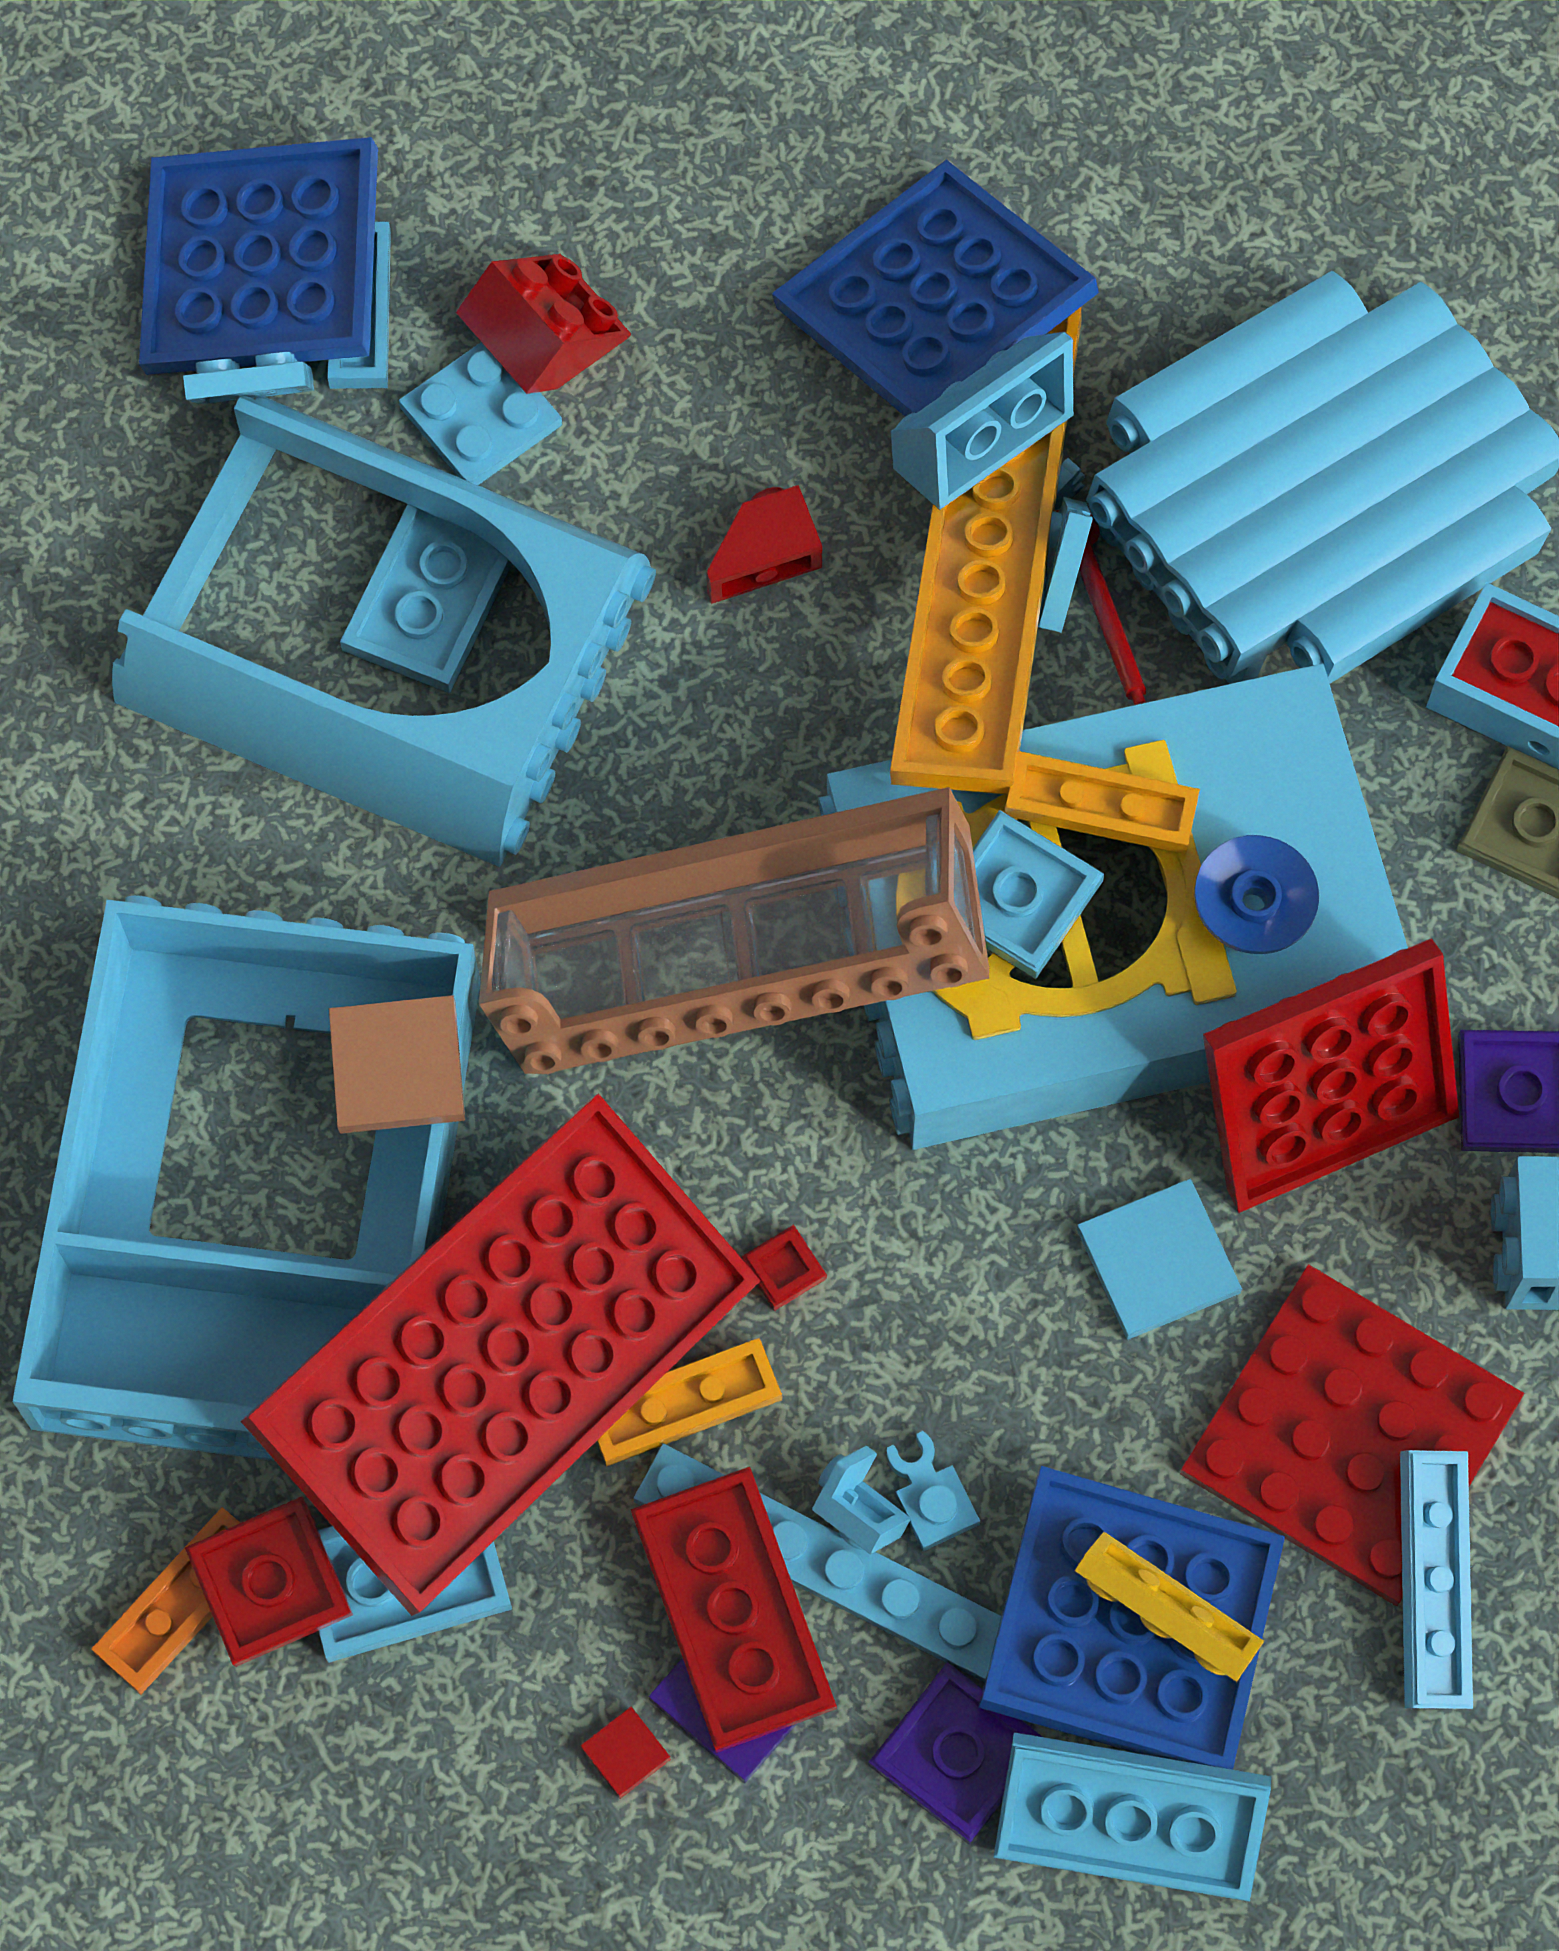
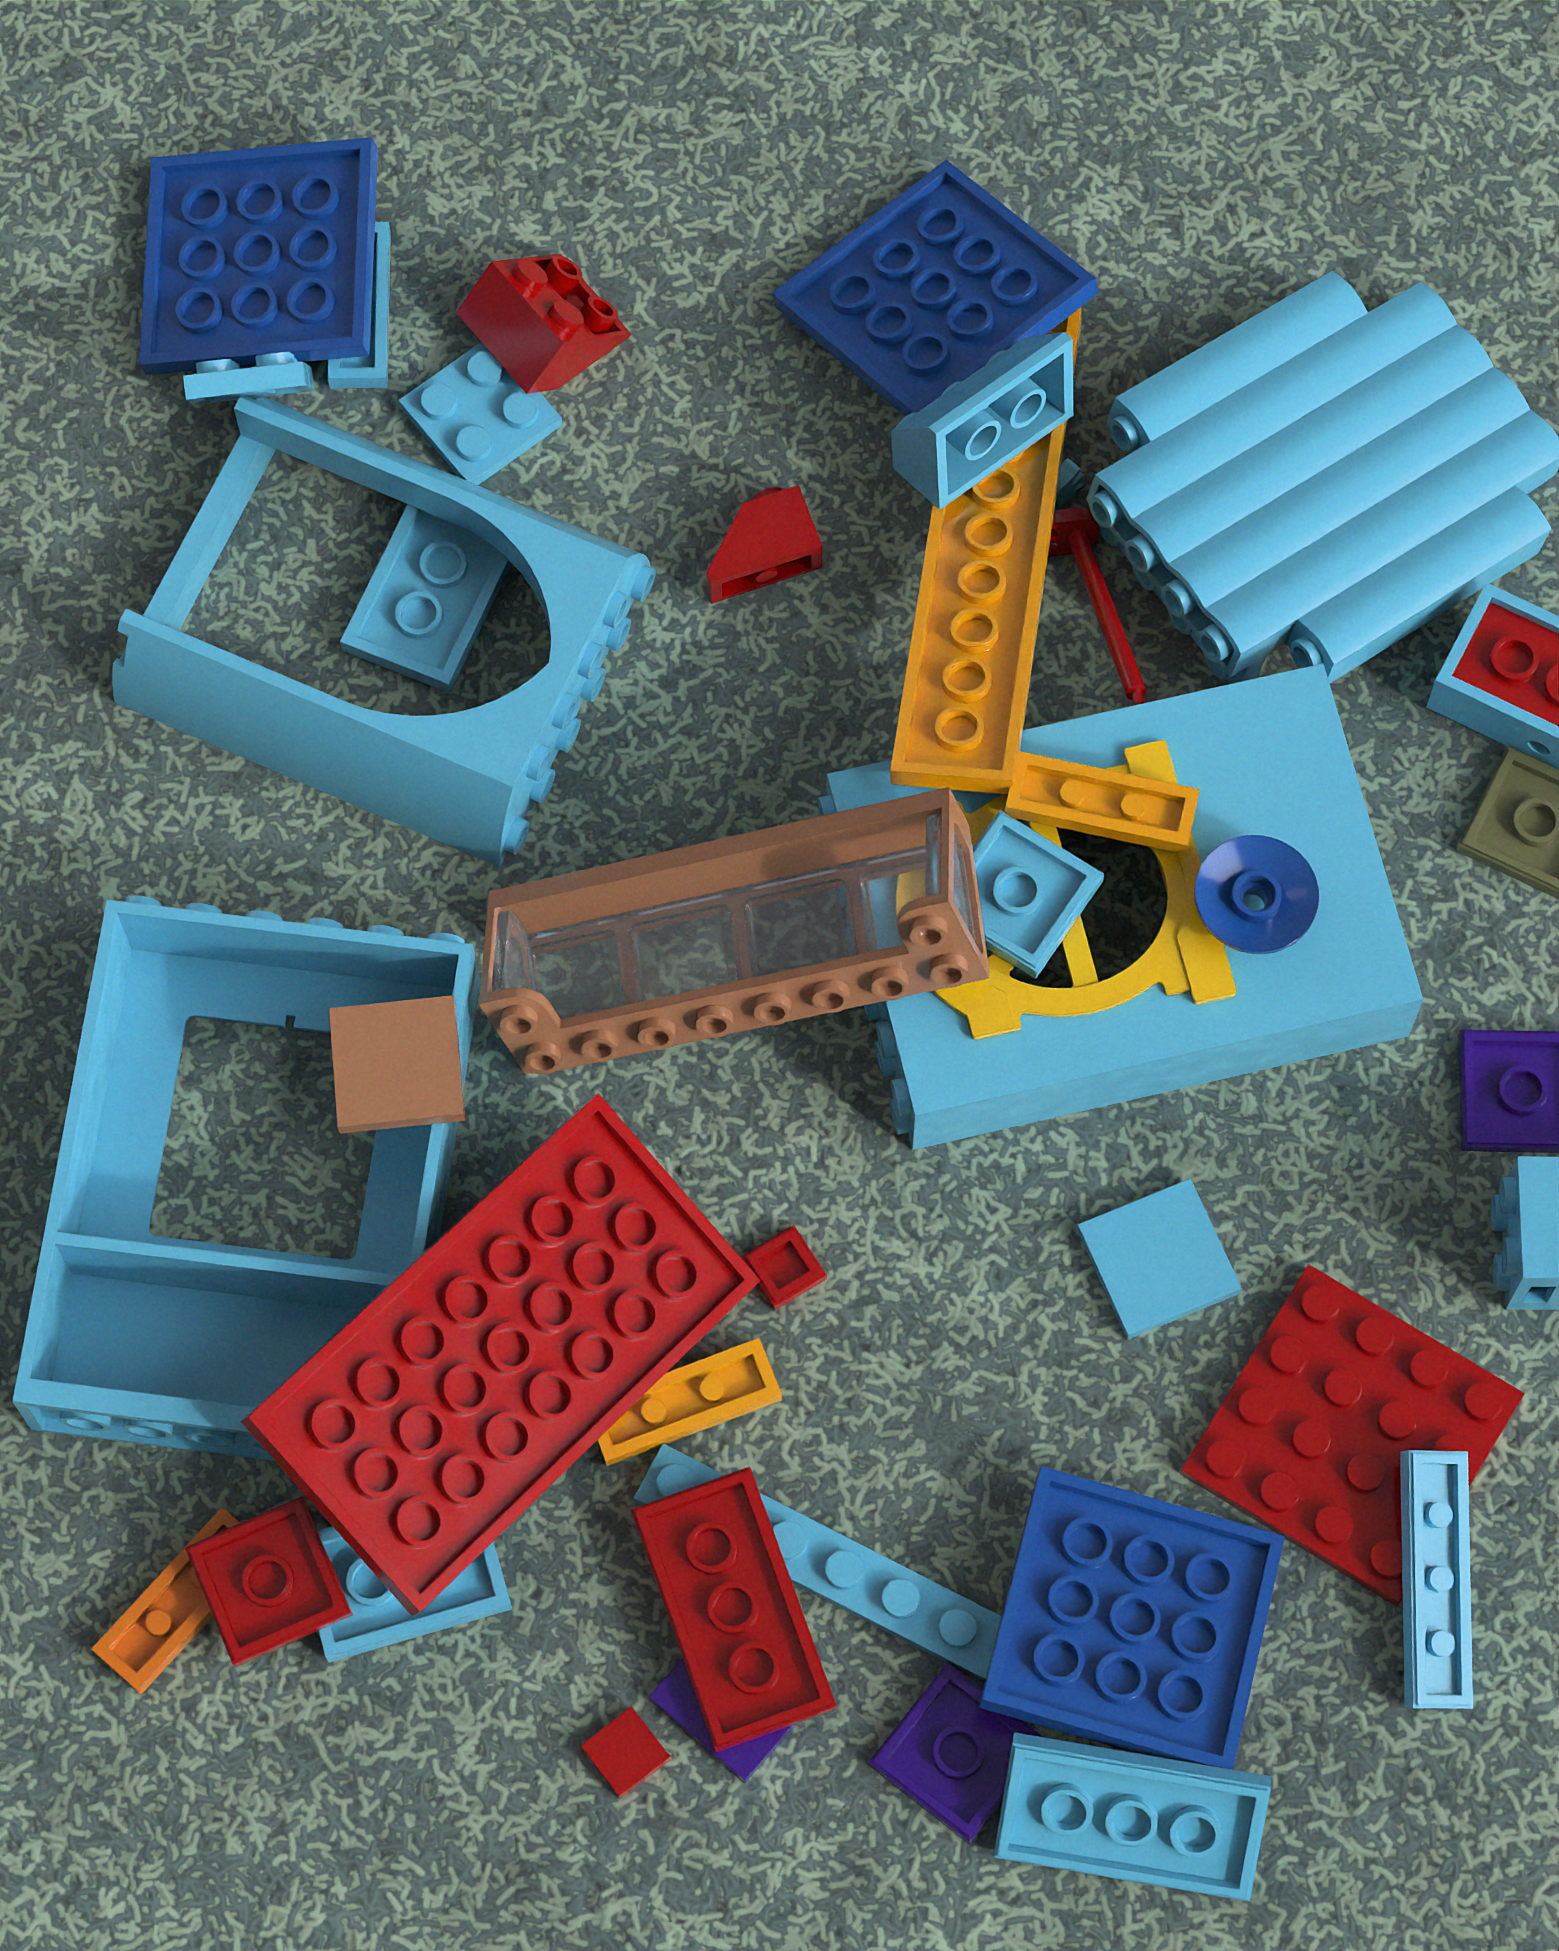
medium azure bracket [812,1446,911,1554] -> none
medium azure plate [886,1431,980,1551] -> none
medium azure plate [1038,497,1093,633] -> none
yellow plate [1075,1532,1264,1682] -> none
red plate [1203,938,1459,1213] -> none

